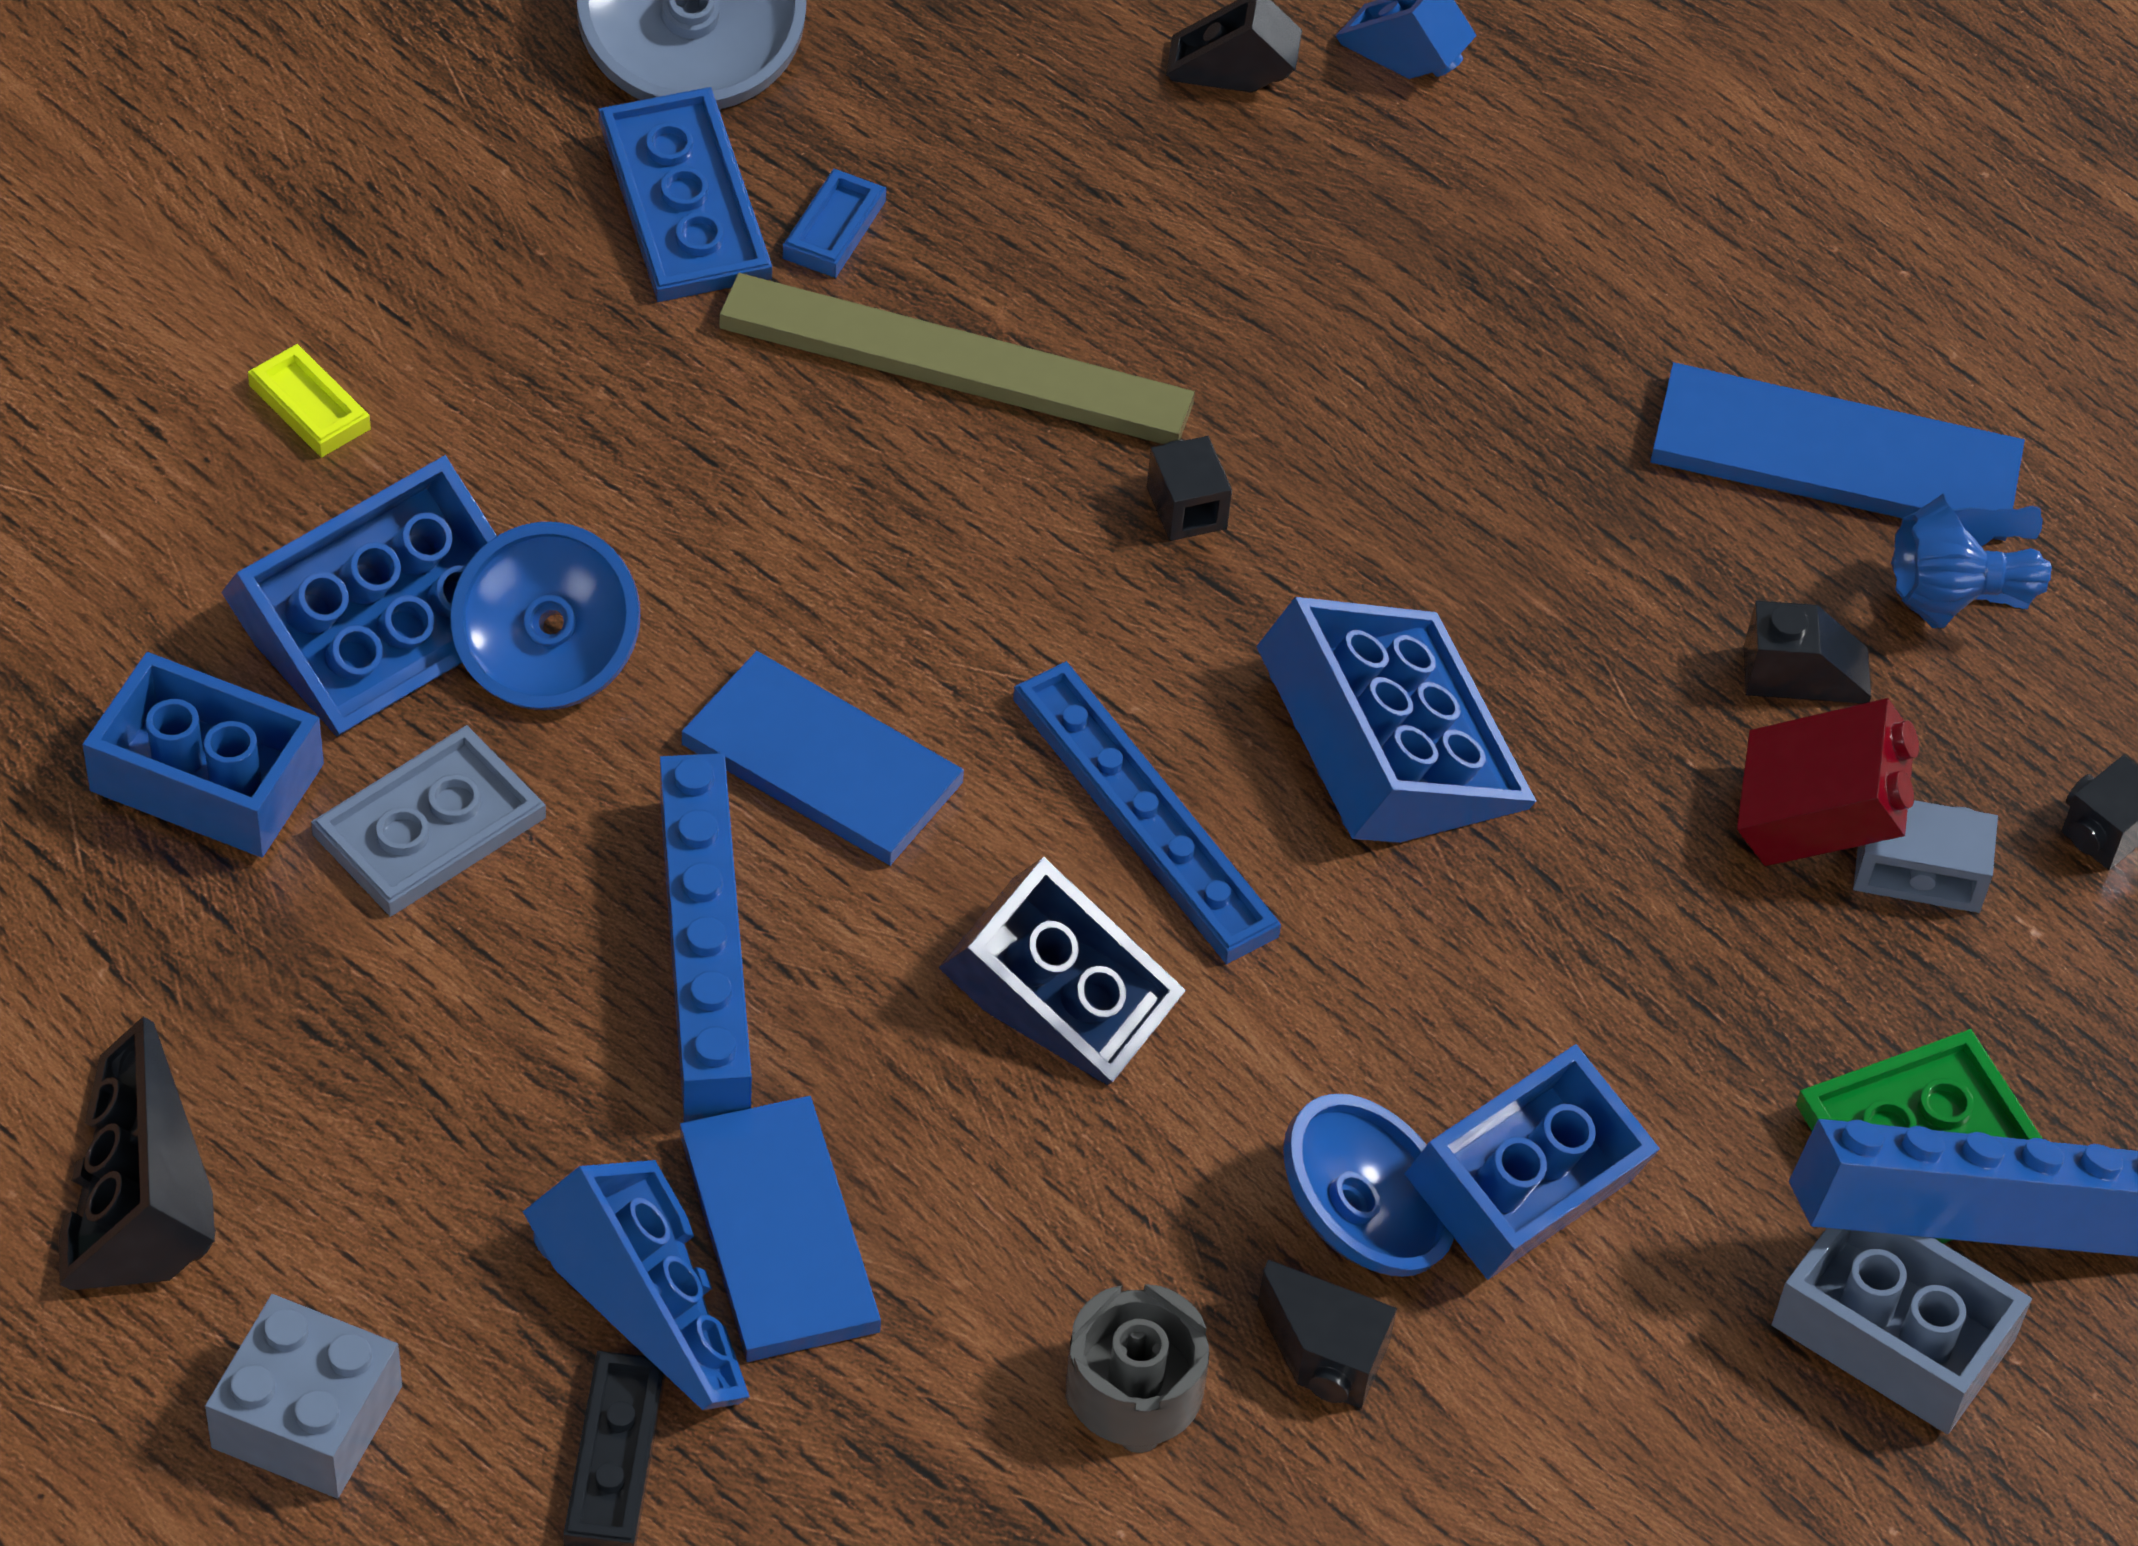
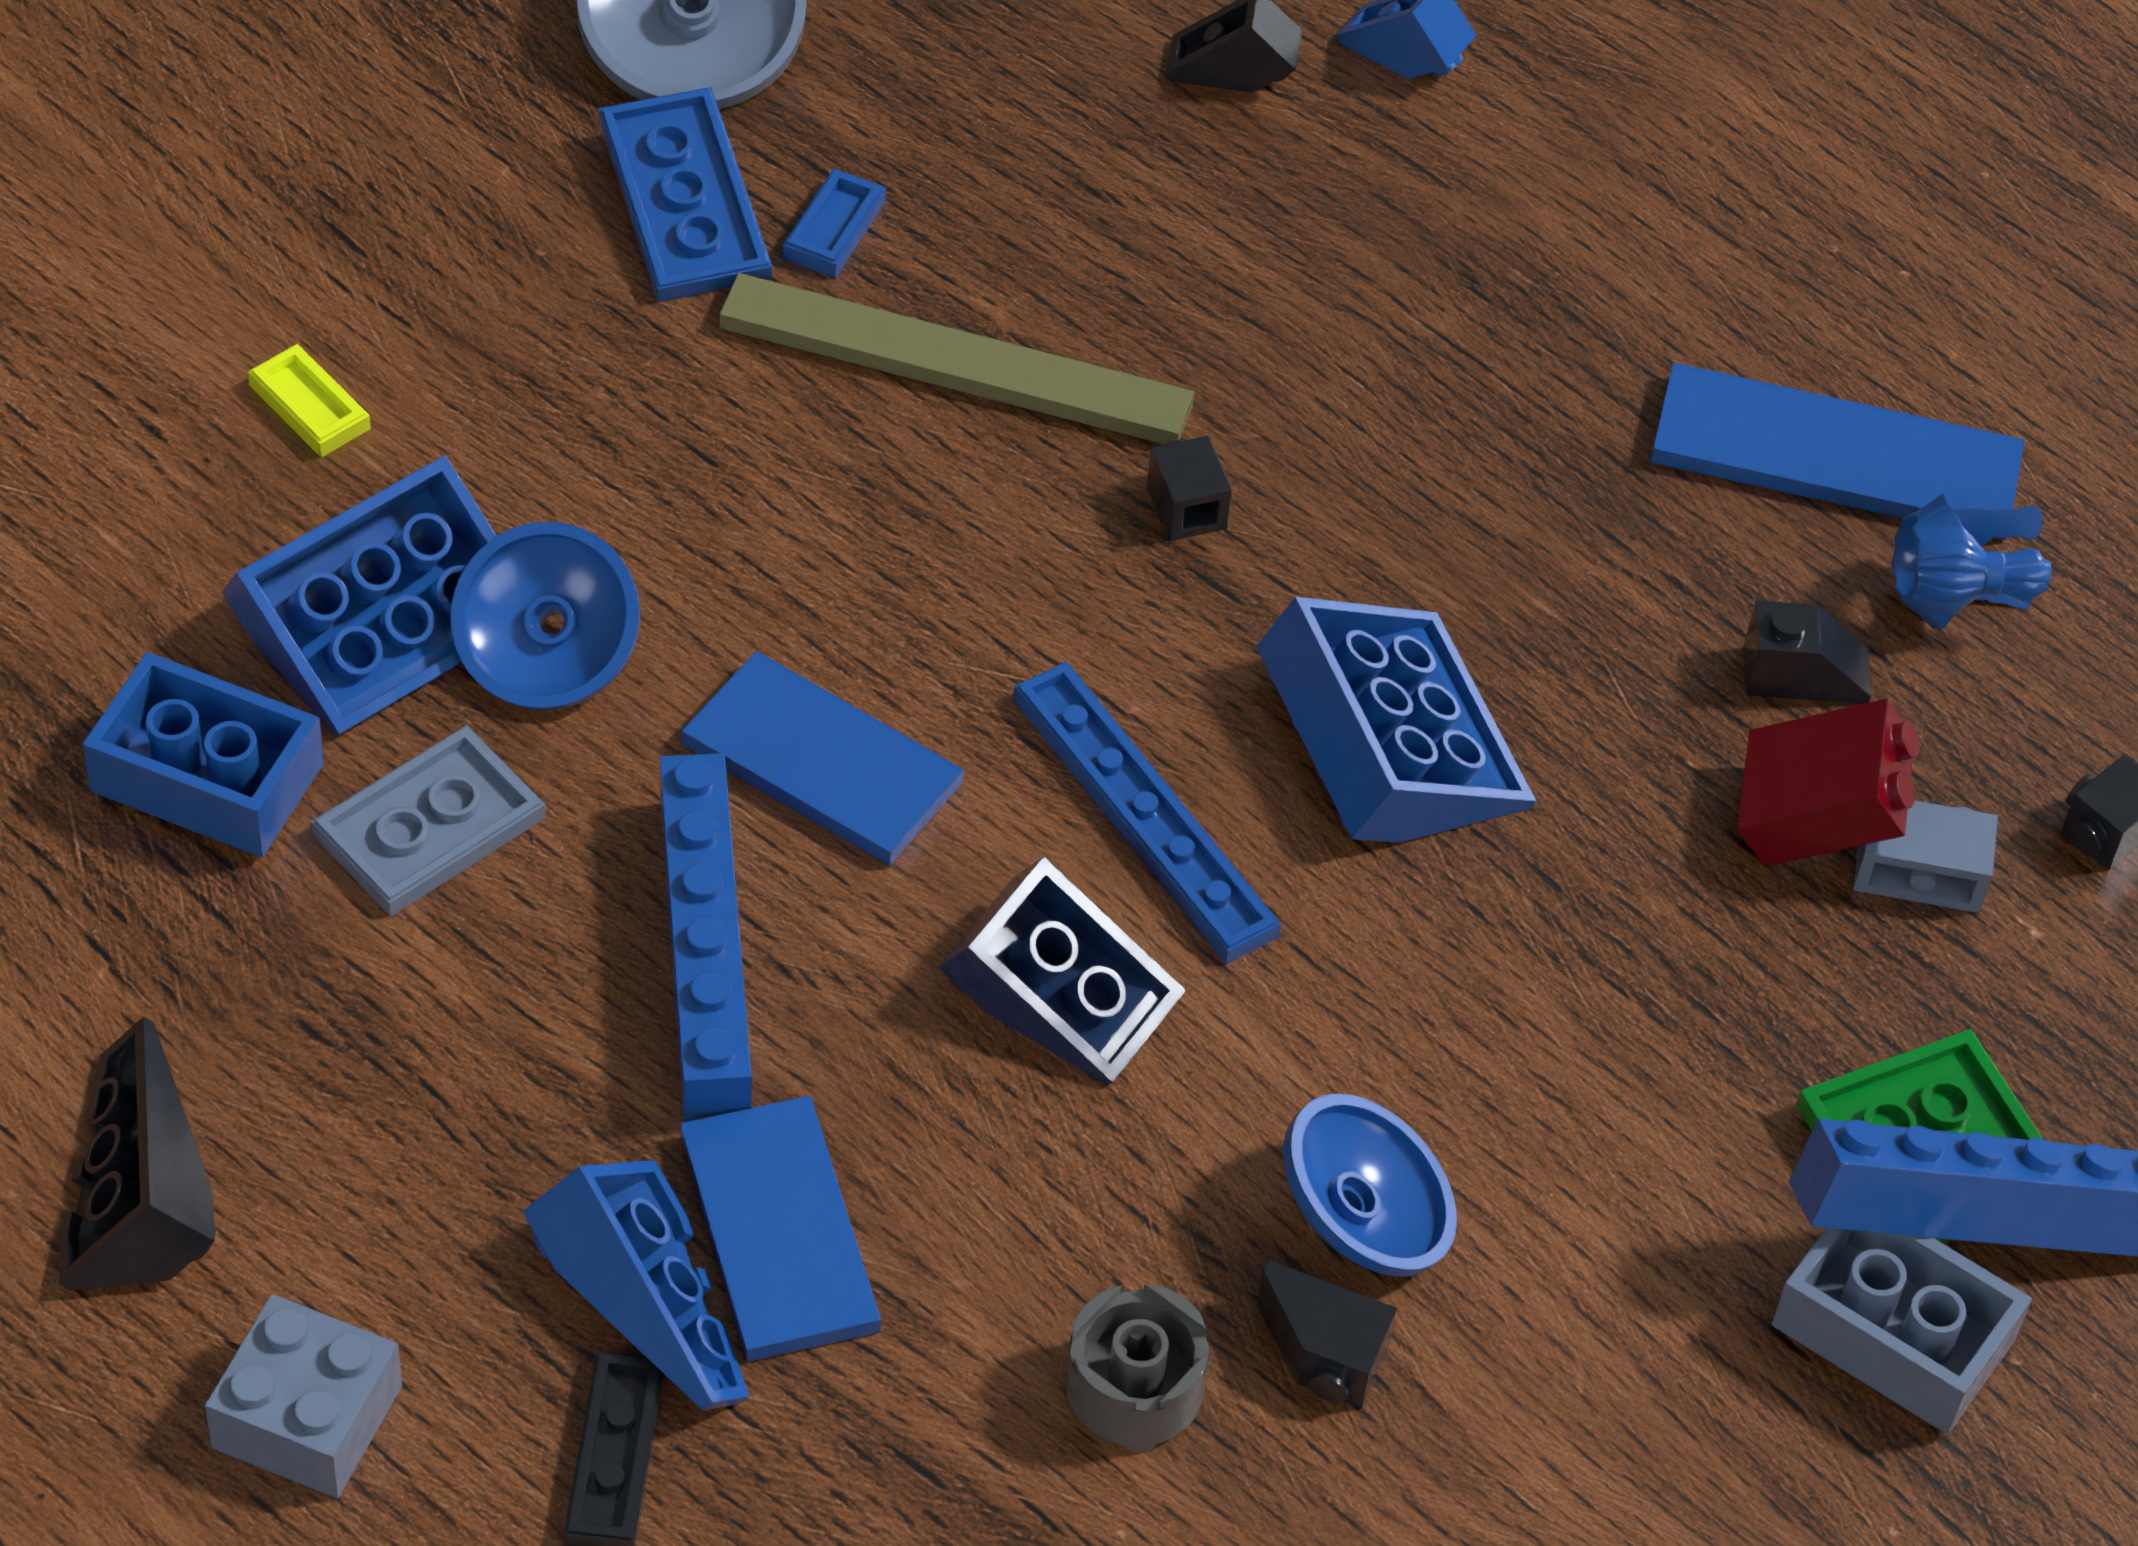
blue brick [1404,1044,1660,1280] -> none

